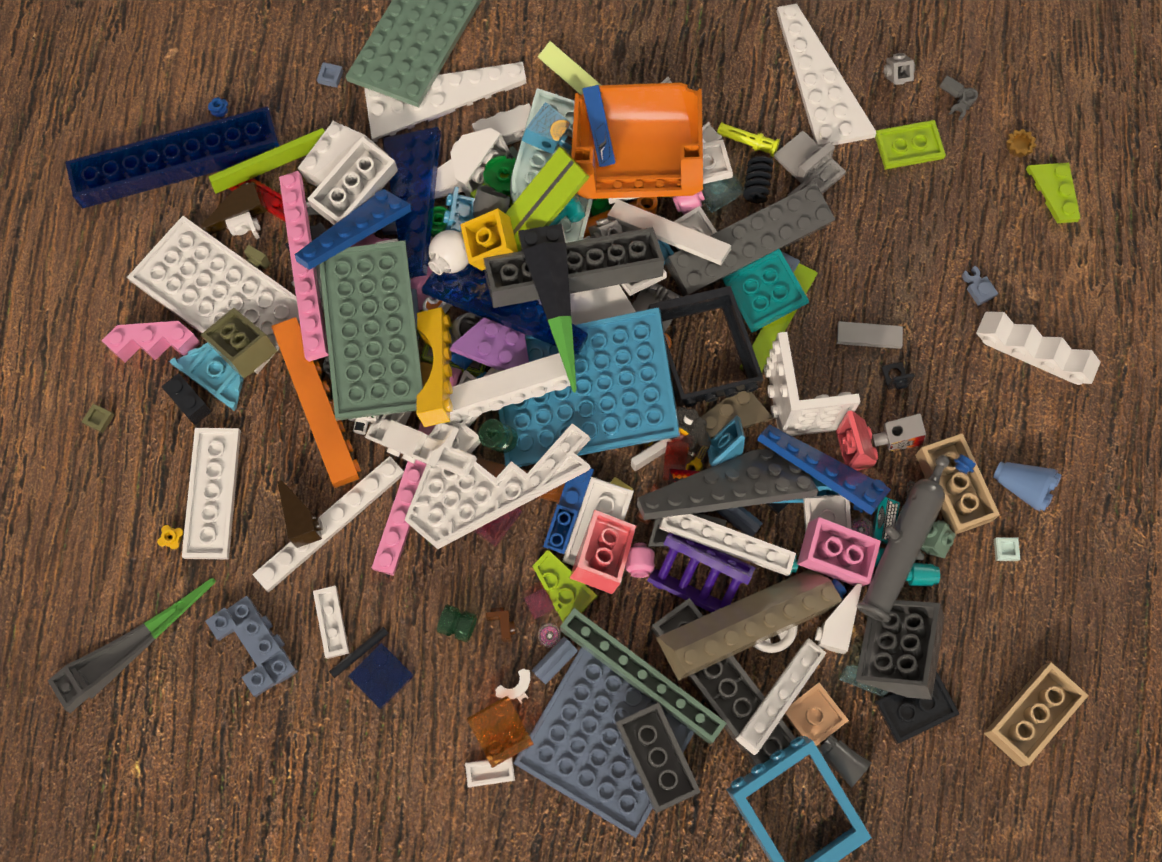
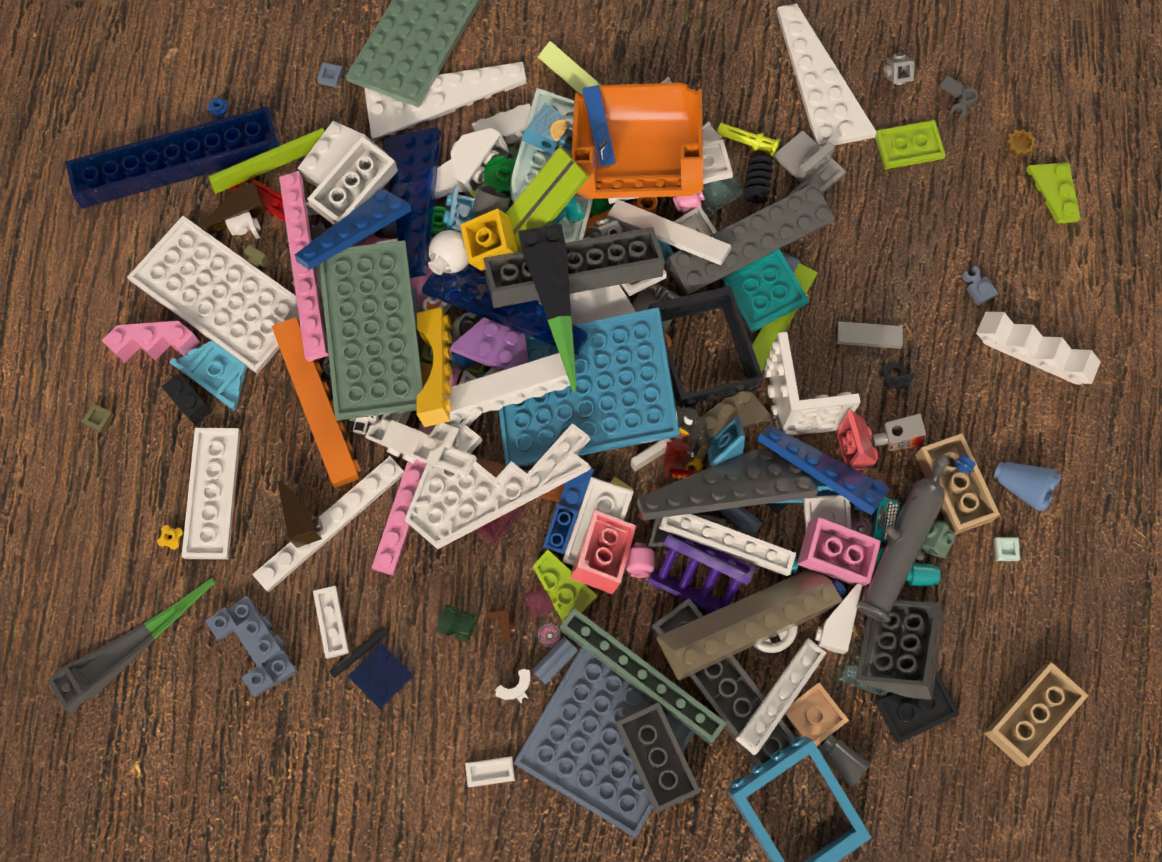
olive slope [201,308,277,379] -> none
clear orange bracket [467,696,534,768] -> none
clear green wheel [478,419,518,453] -> none

